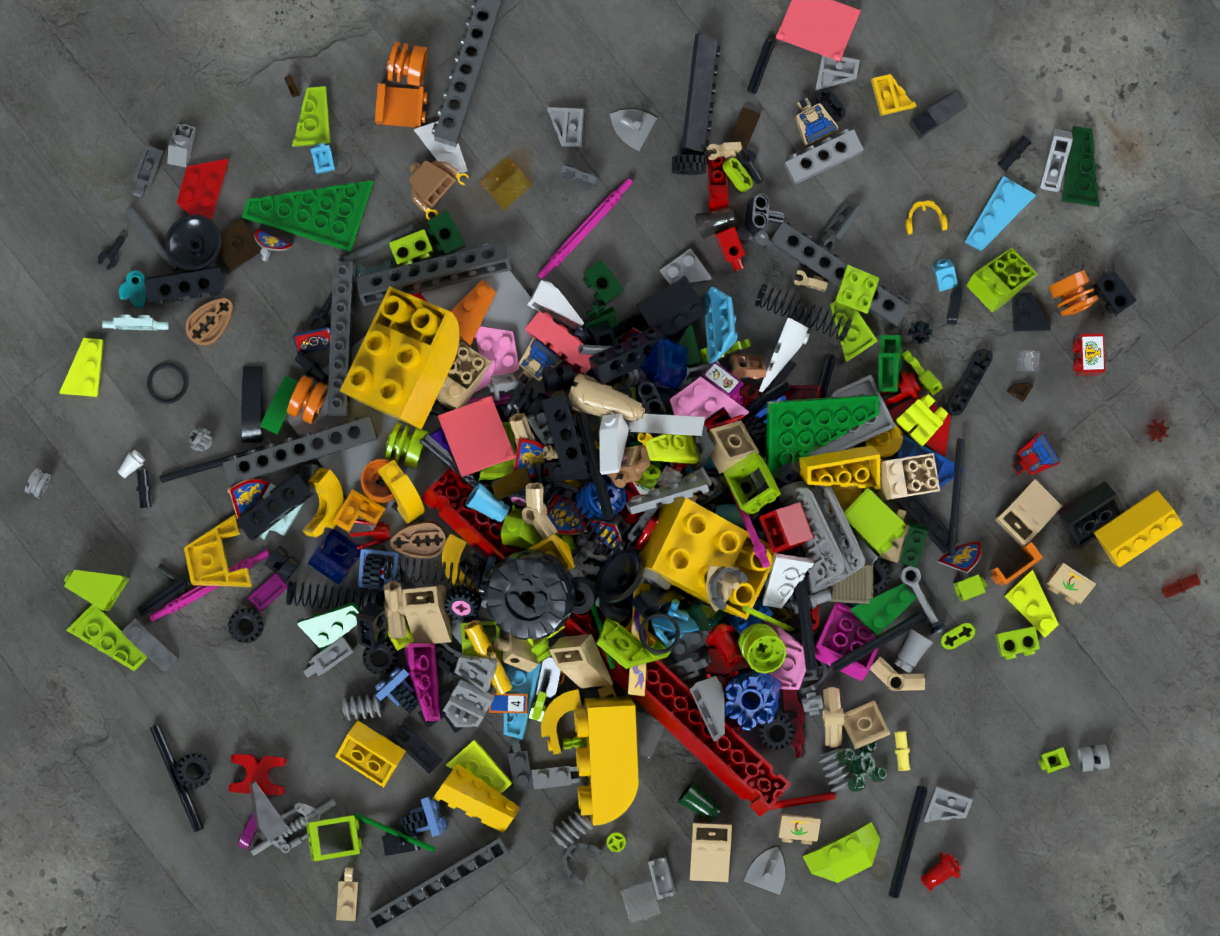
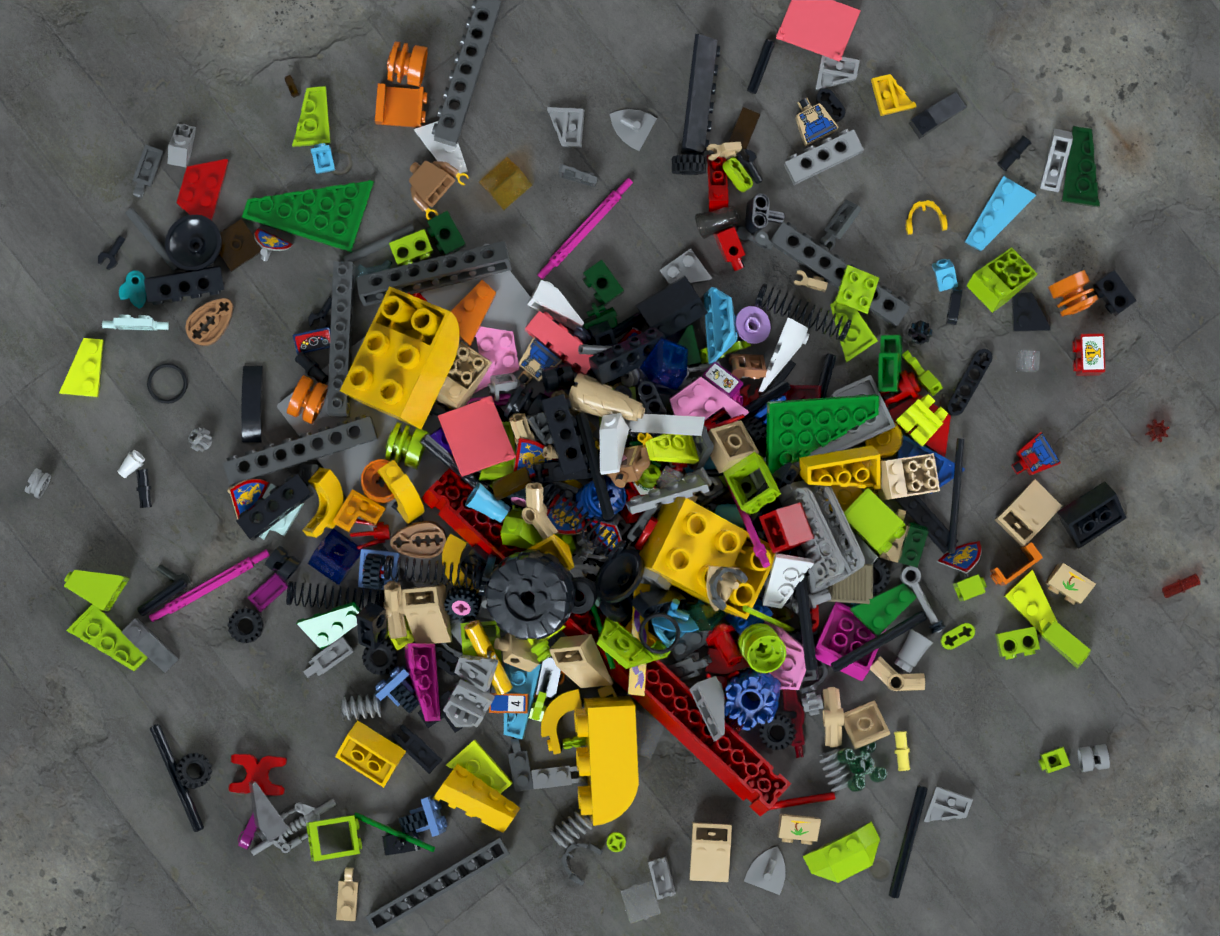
black piece [159,444,269,483] -> none
yellow wing [184,515,252,587] -> none
green slope [260,376,299,435] -> none
dark green plant [677,781,722,822] -> none
red piece [920,851,962,892] -> none
dark brown tile [1007,383,1033,402] -> none
yellow slope [1093,490,1183,568] -> none
none -> lavender dish [735,306,771,344]
none -> lime slope [1042,620,1091,669]

